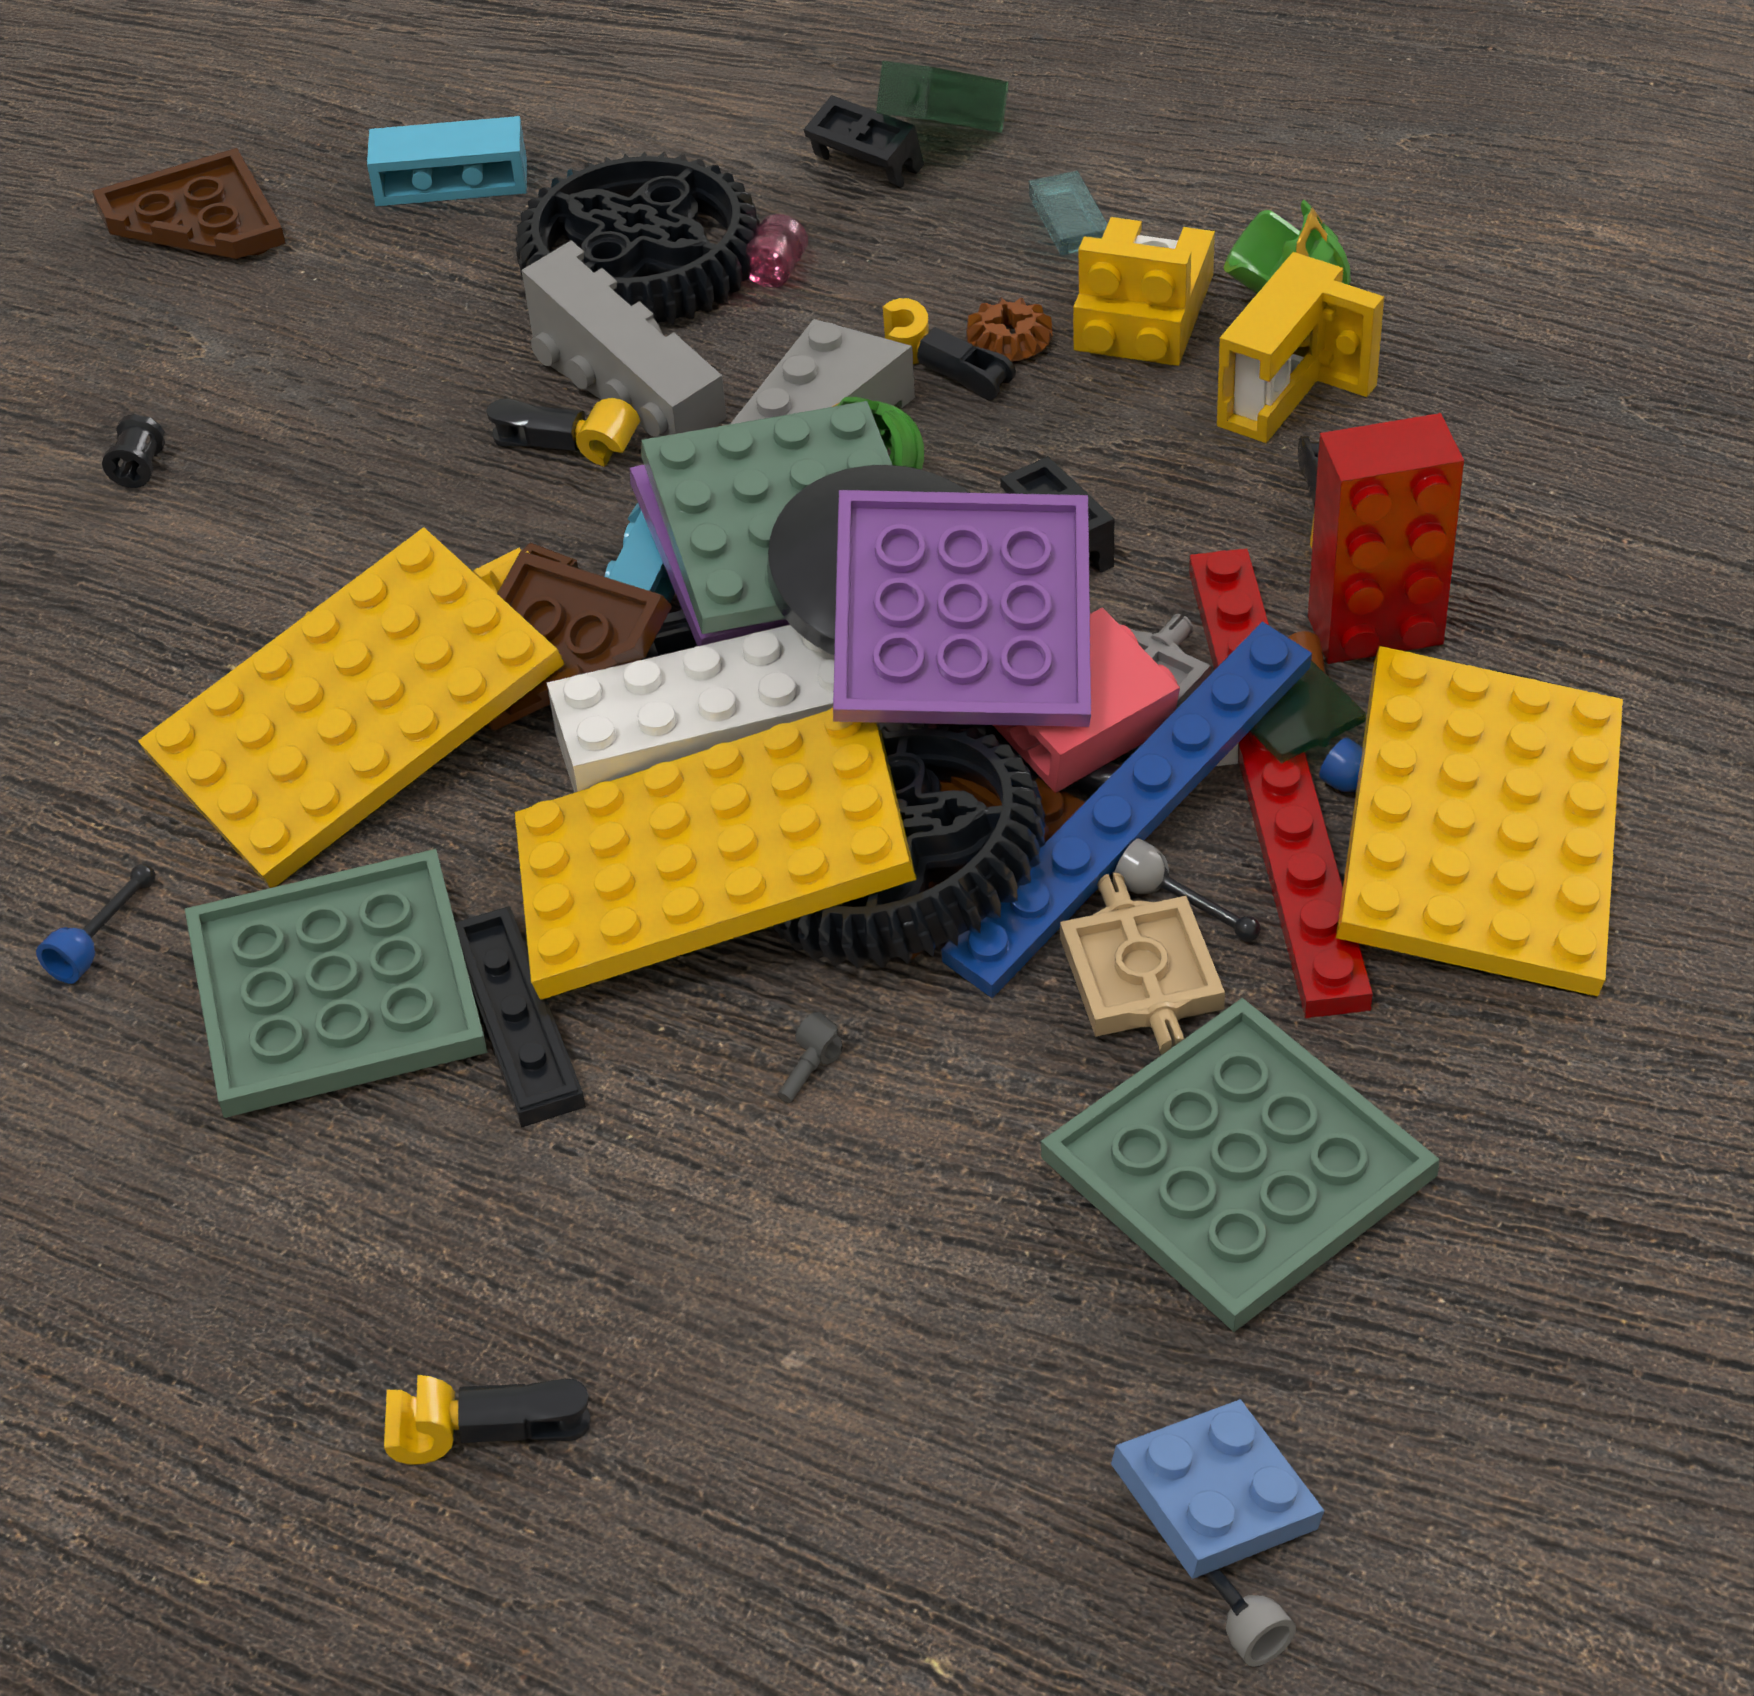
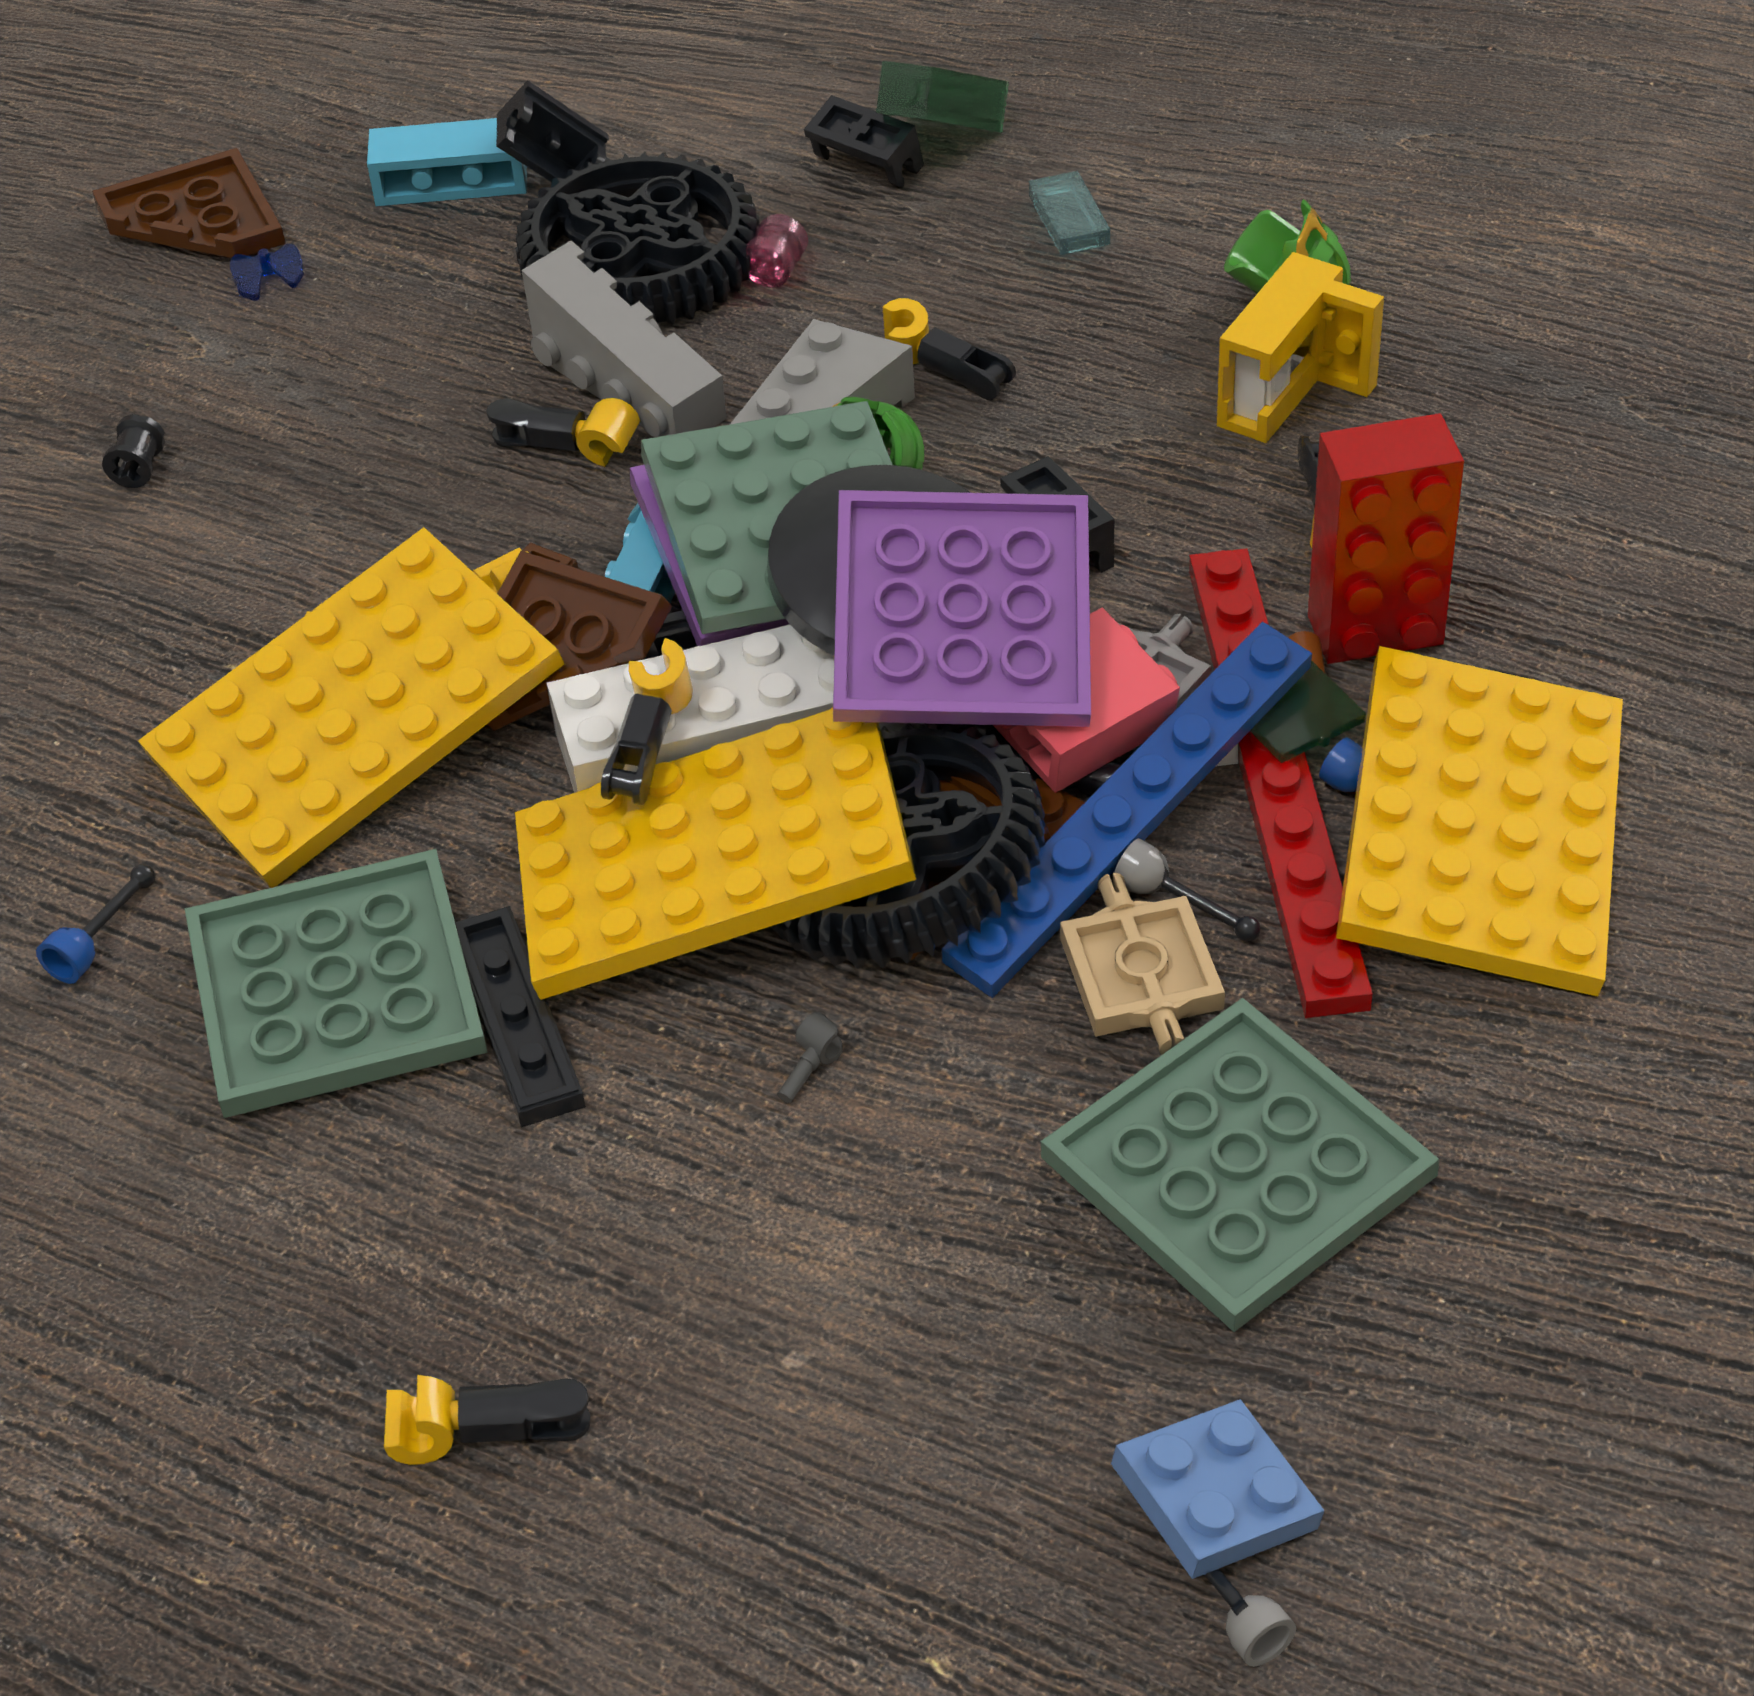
dark orange gear [966,297,1052,361] -> none
yellow brick [1073,217,1215,366] -> none
none -> clear blue piece [230,244,304,301]
none -> black hinge [496,80,609,183]
none -> black piece [601,638,693,805]

